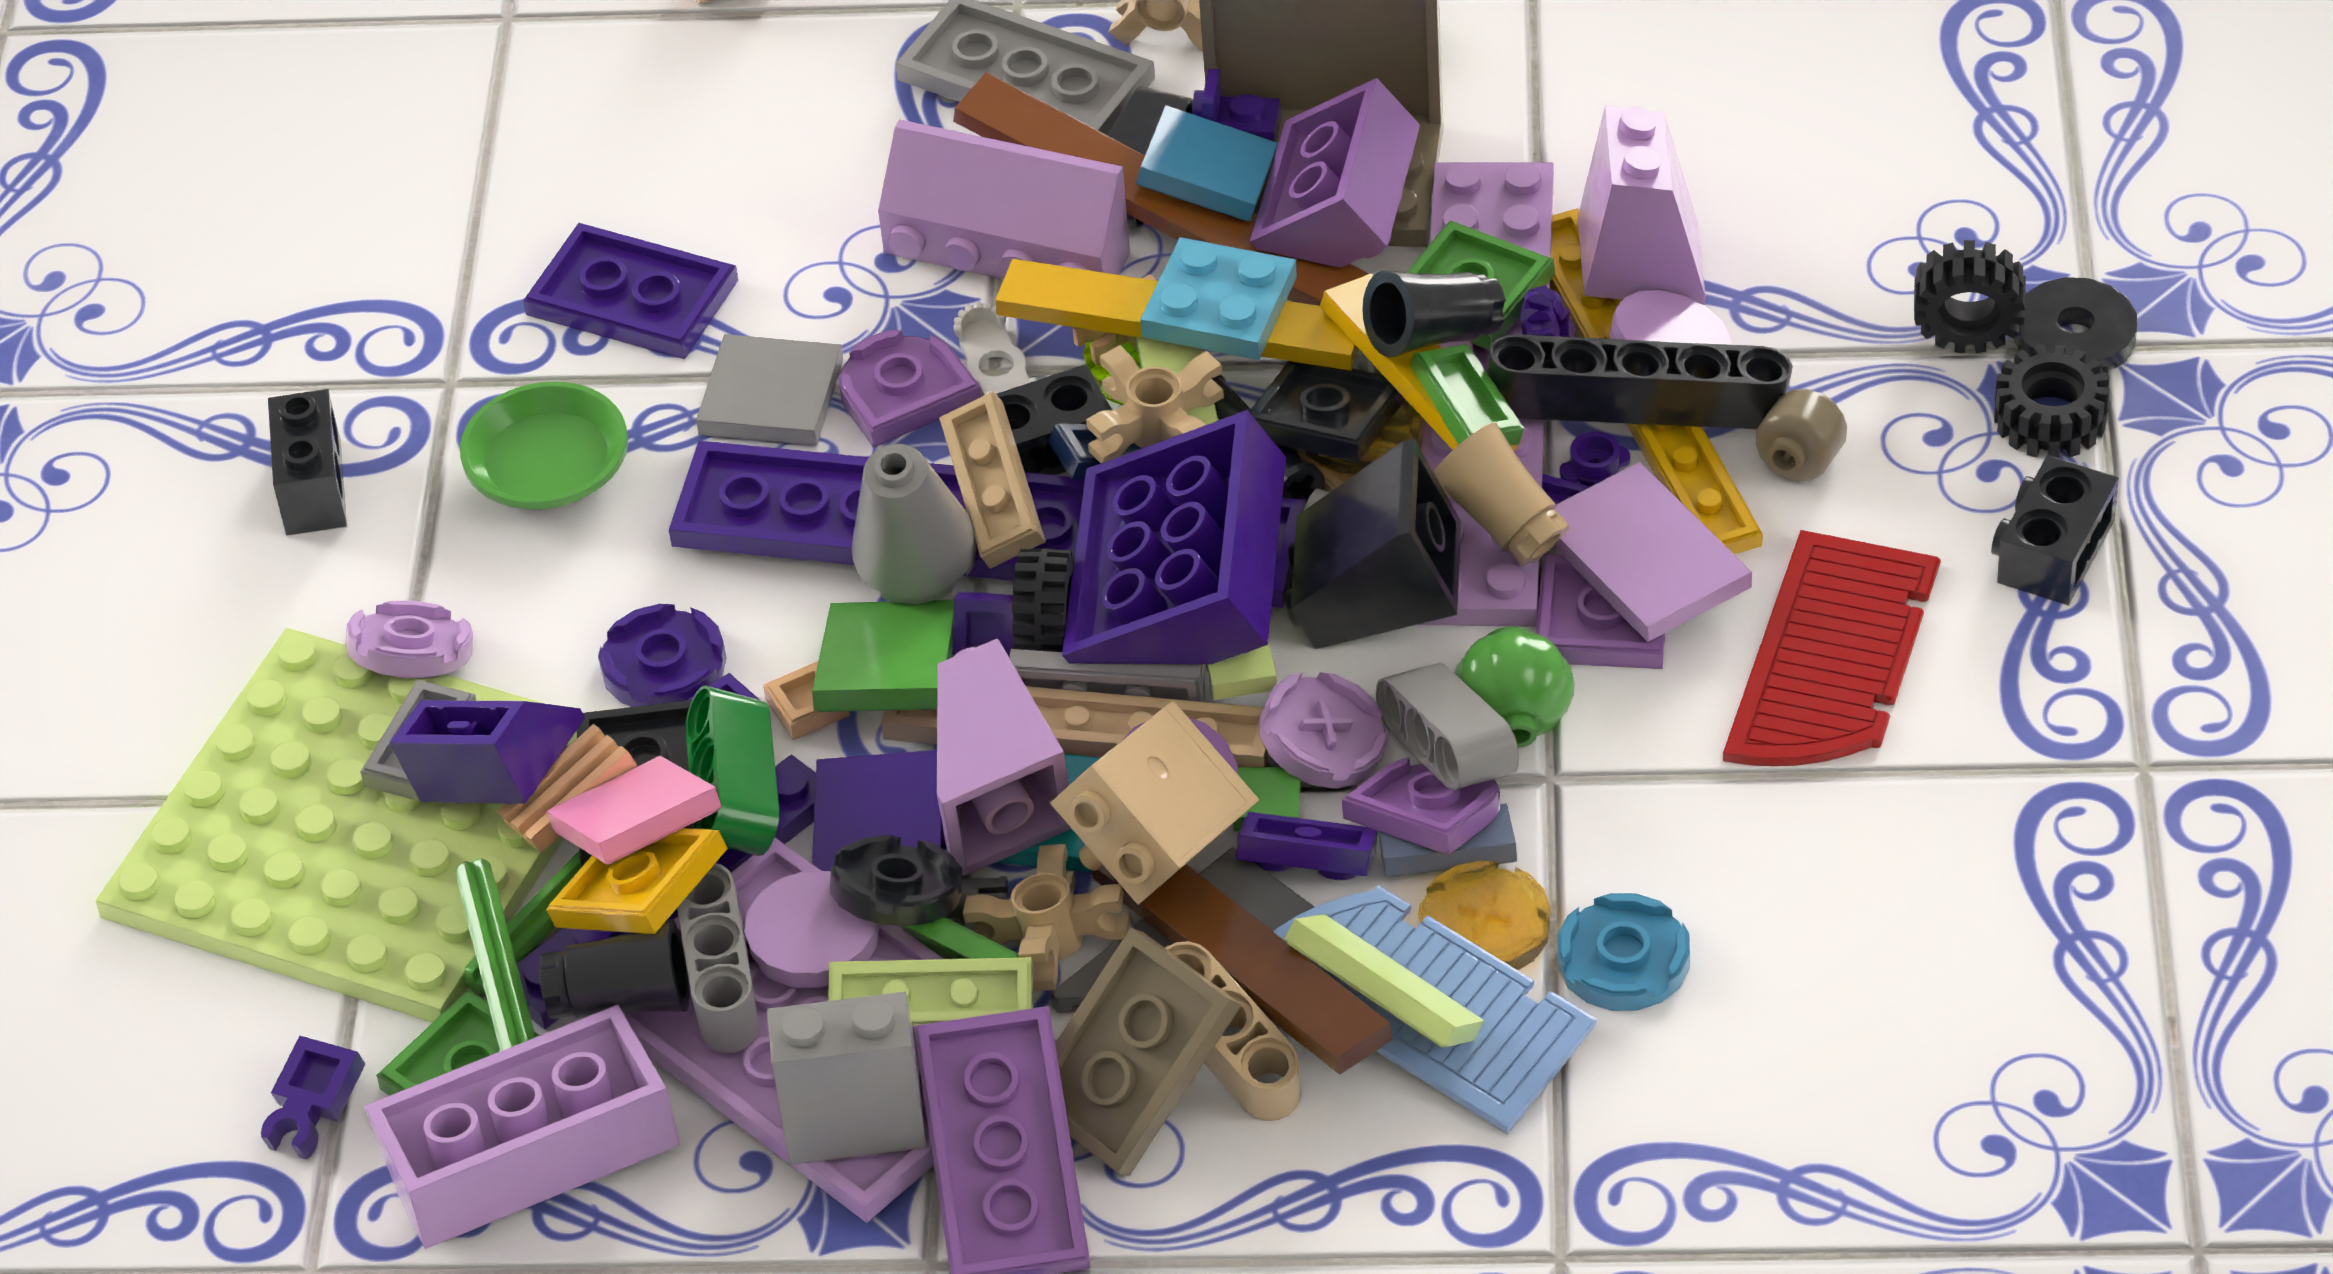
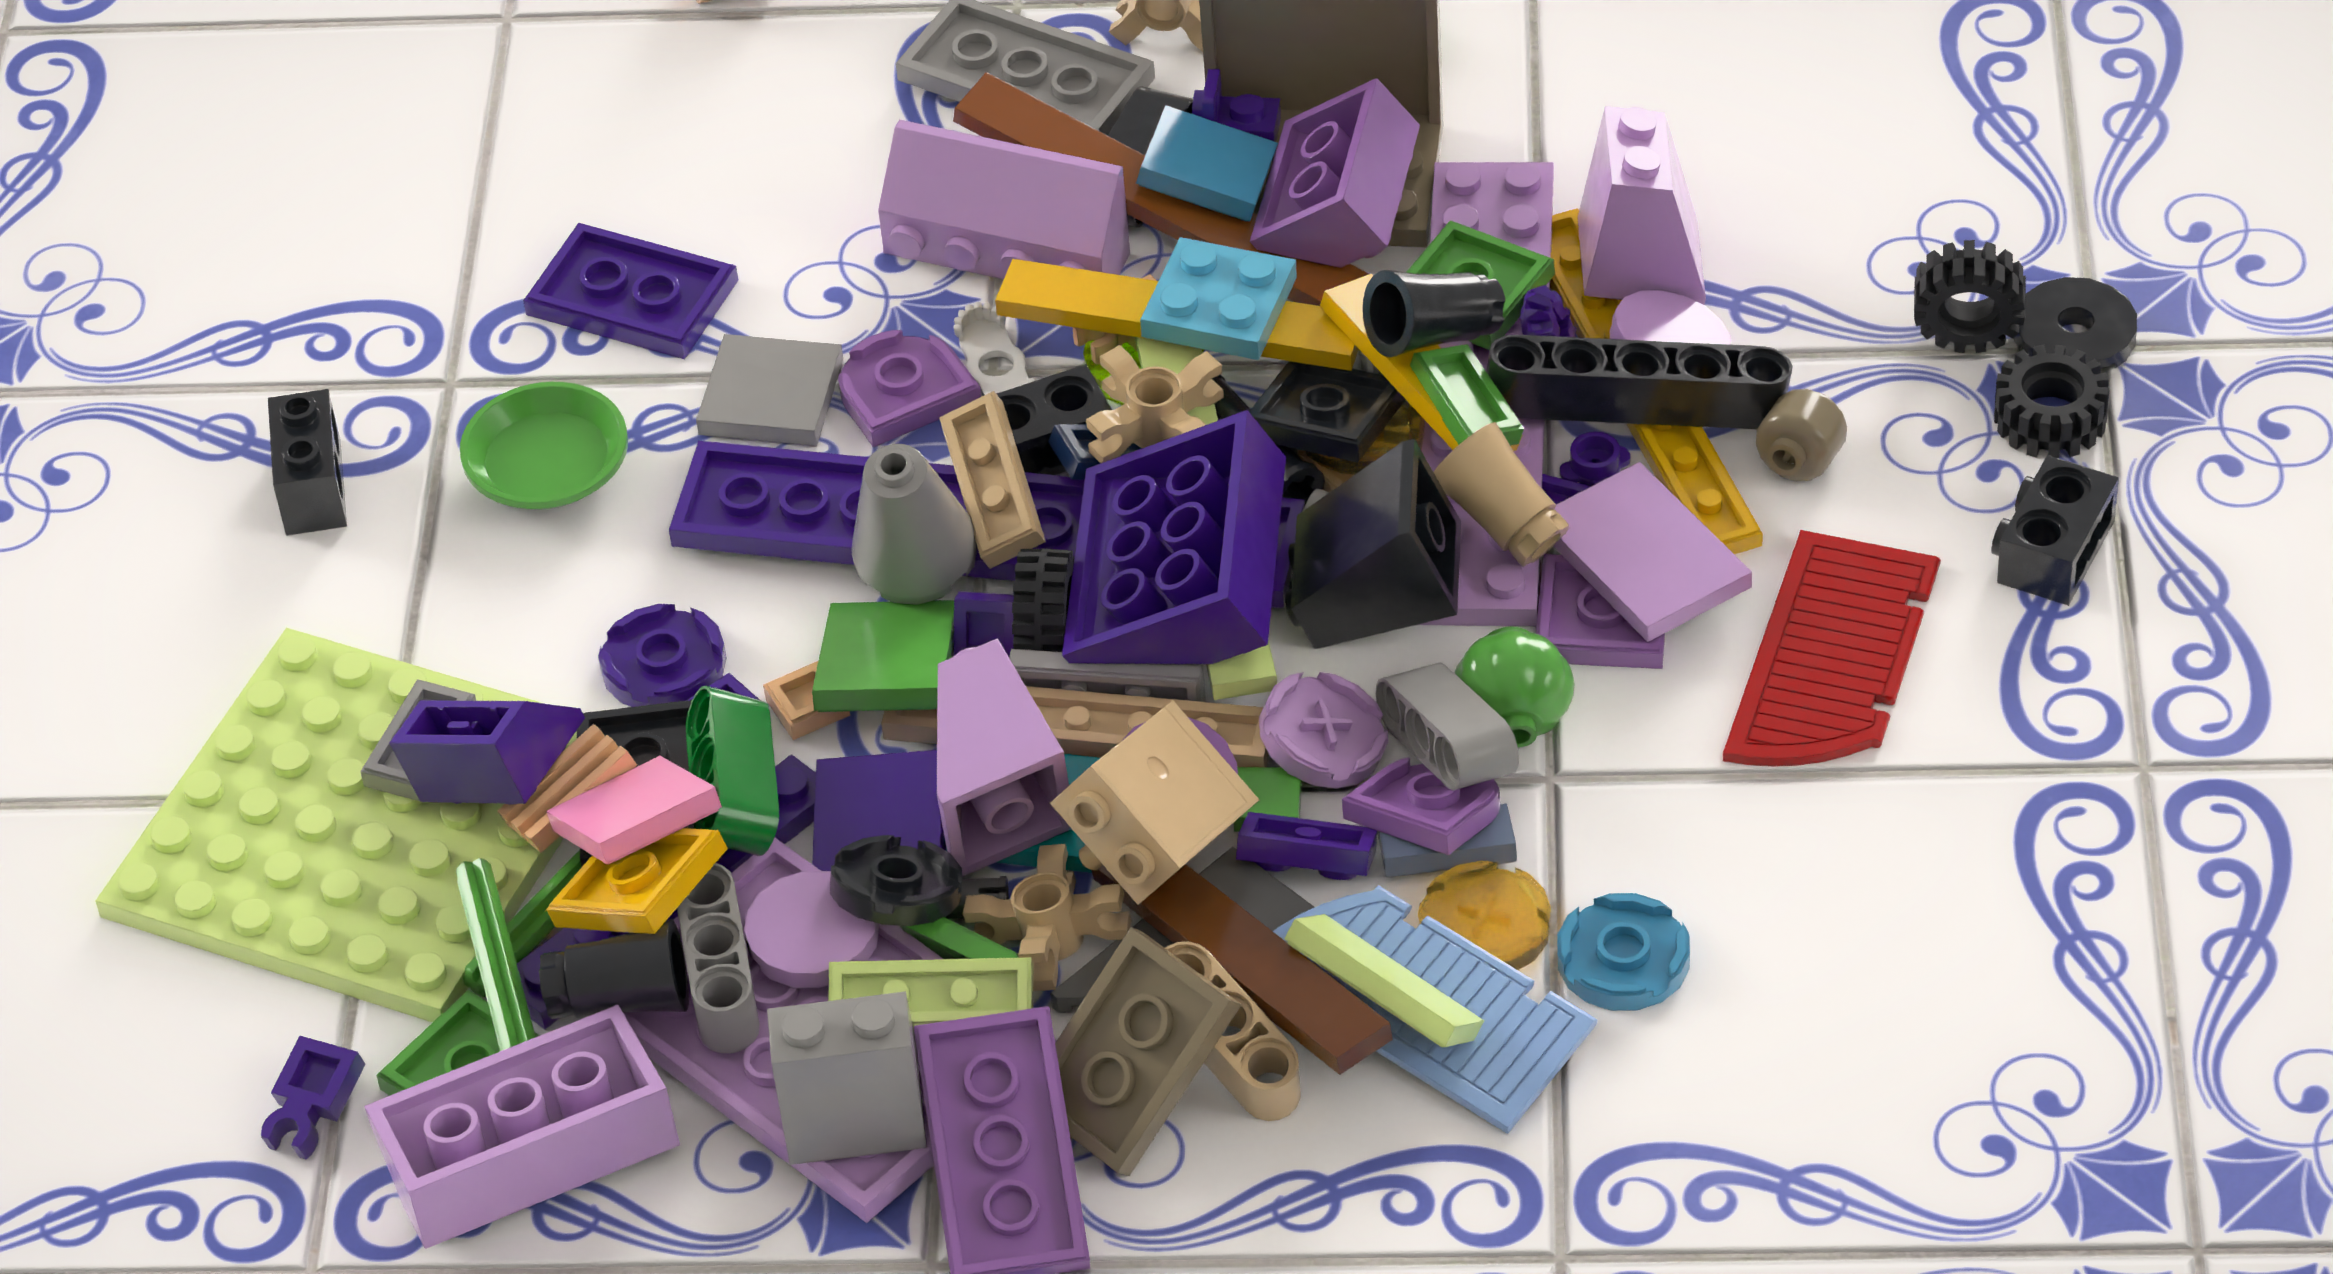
lavender tile [345,600,473,678] -> none

